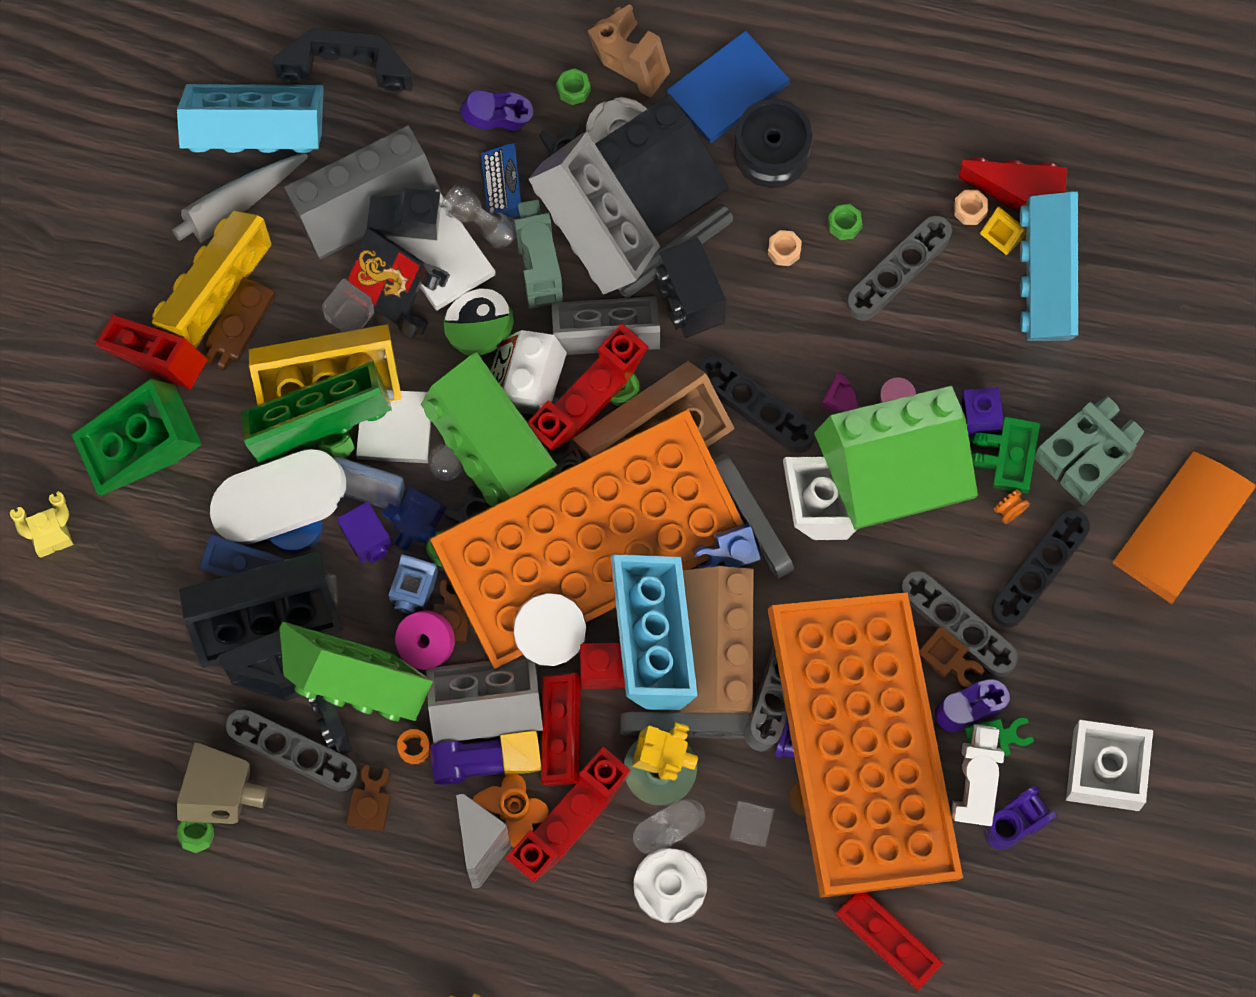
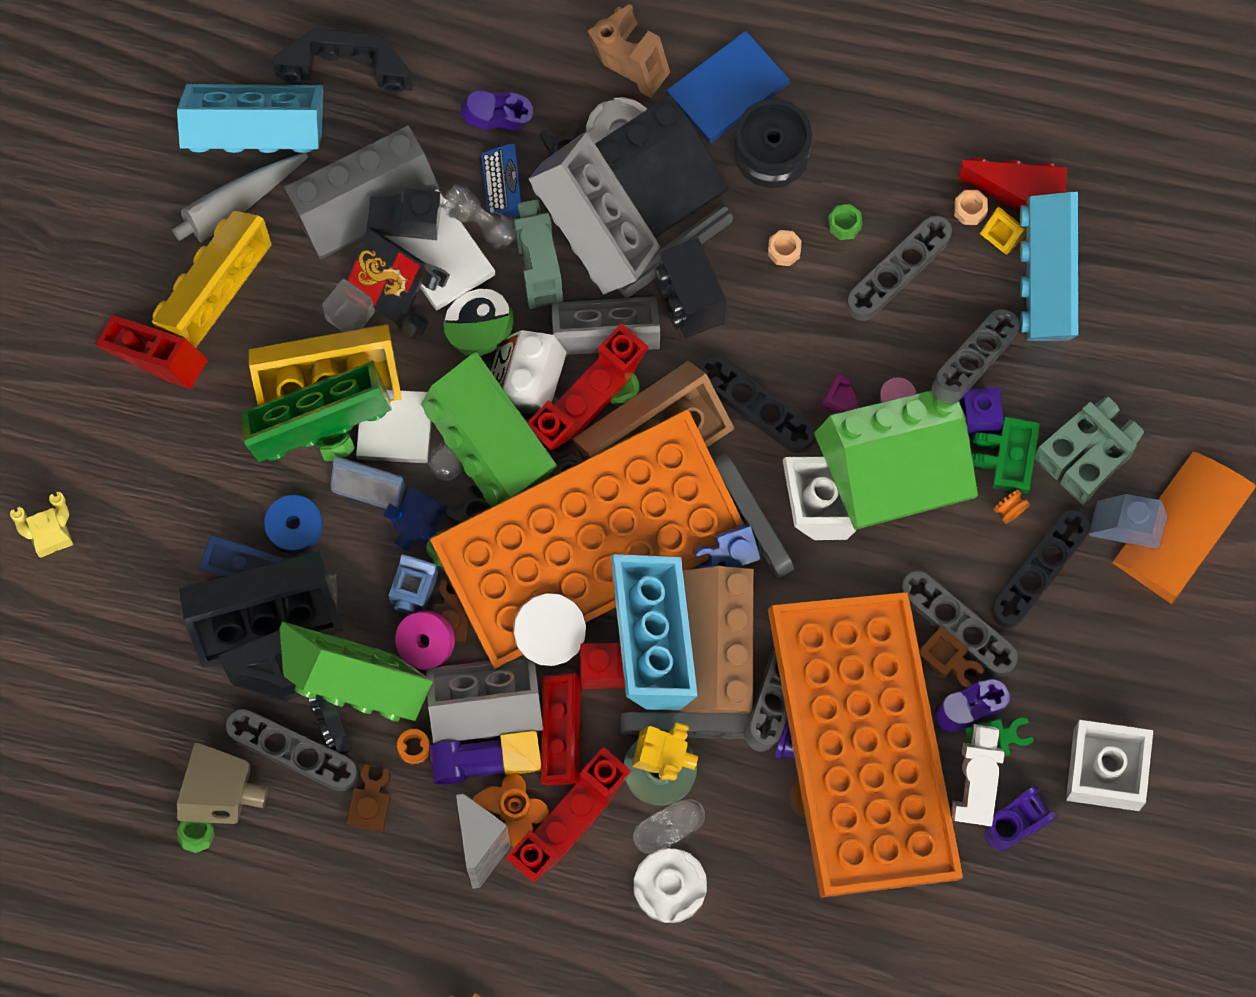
green slope [72,379,202,496] -> none
reddish brown hinge [205,277,276,371] -> none
white tile [210,449,346,545] -> none
dark purple brick [337,501,392,564] -> none
bright green tile [556,68,591,105] -> none
clear tile [729,801,774,847] -> none
red tile [835,892,943,992] -> none
none -> dark grey beam [932,309,1020,403]
none -> sand blue slope [1088,494,1168,549]

